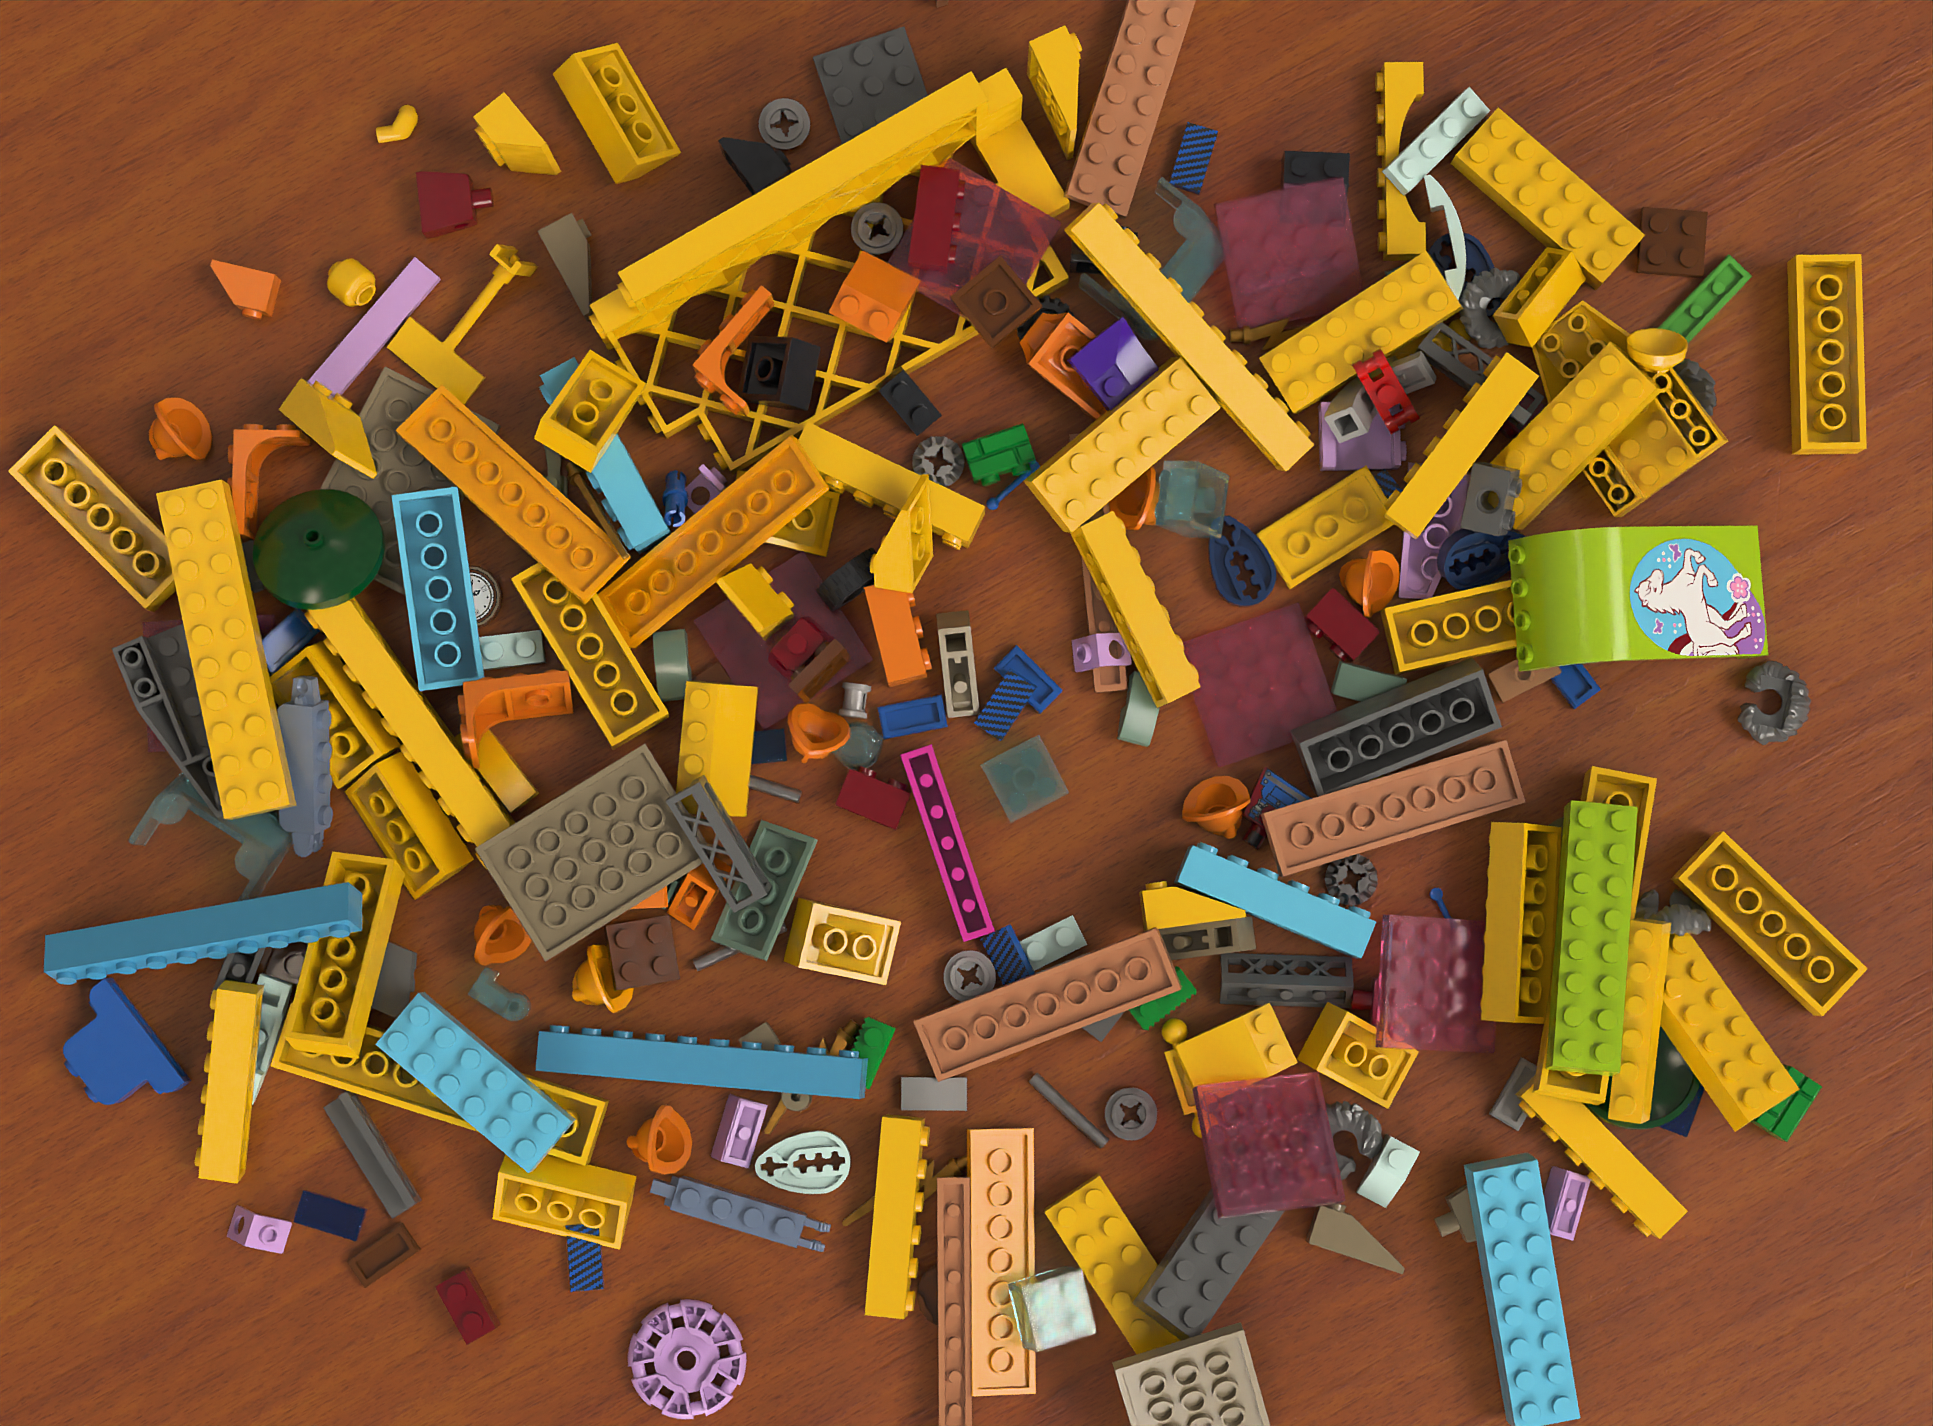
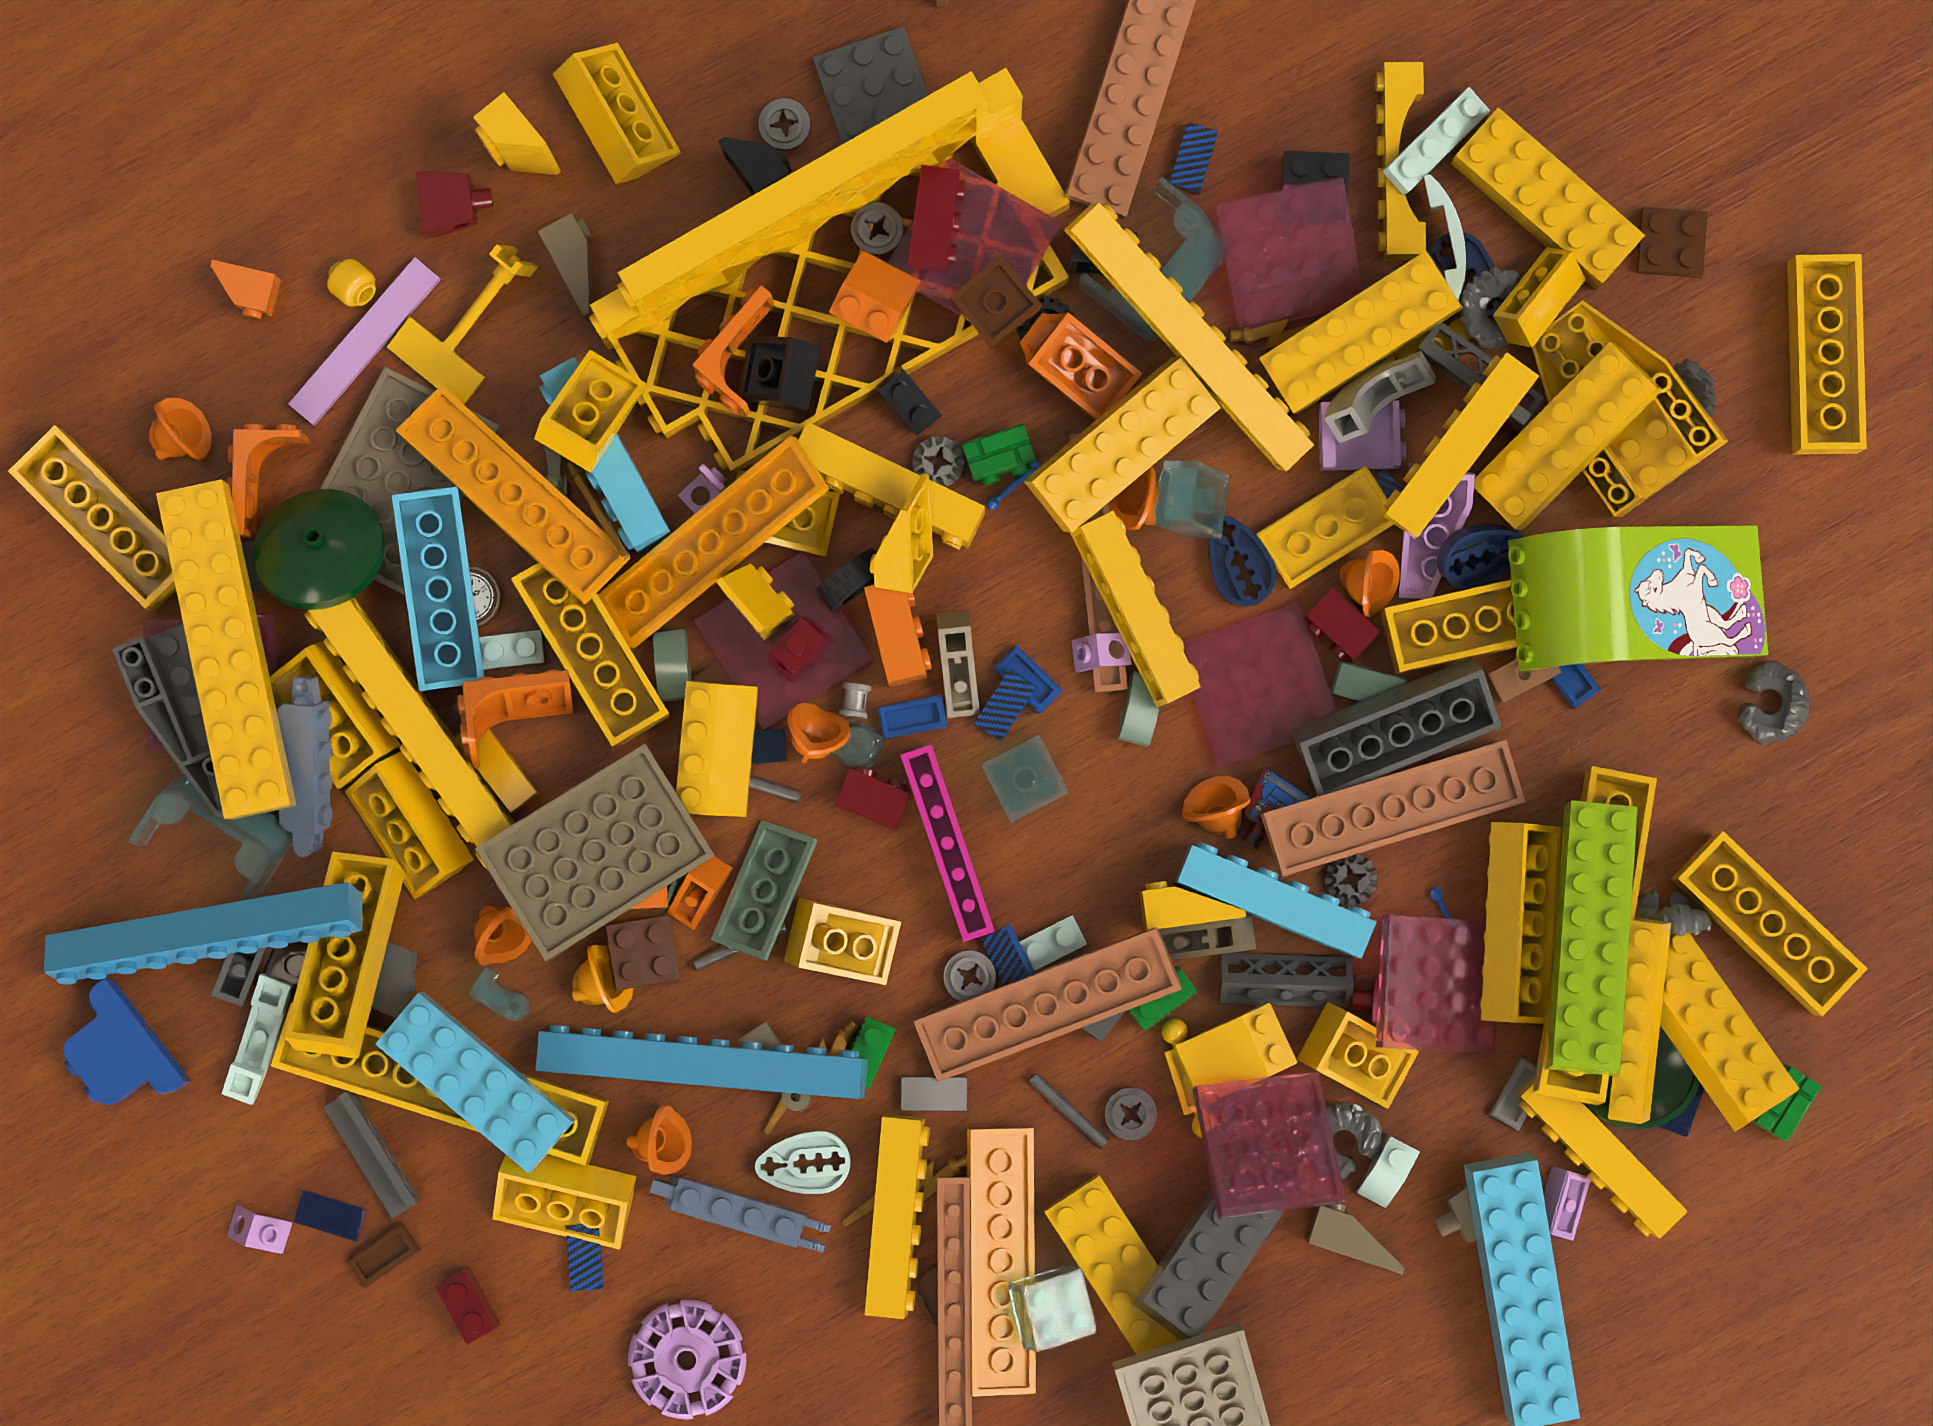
yellow brick [195,980,264,1184] -> none
blue tile [262,608,320,675] -> none
yellow slope [278,378,377,479] -> none
yellow arm [376,105,418,143] -> none
blue pin [662,470,688,527] -> none
dark grey fence [666,775,772,913] -> none
lavender slope [711,1094,768,1168] -> none
reddish brown plate [788,639,852,704] -> none
yellow slope [1027,26,1082,160] -> none
dark purple plate [1067,317,1159,411] -> none
red plate [1352,348,1420,435] -> none
dark grey brick [1460,462,1522,536] -> none
yellow piece [1626,328,1688,374] -> none
bright green tile [1658,254,1752,343] -> none

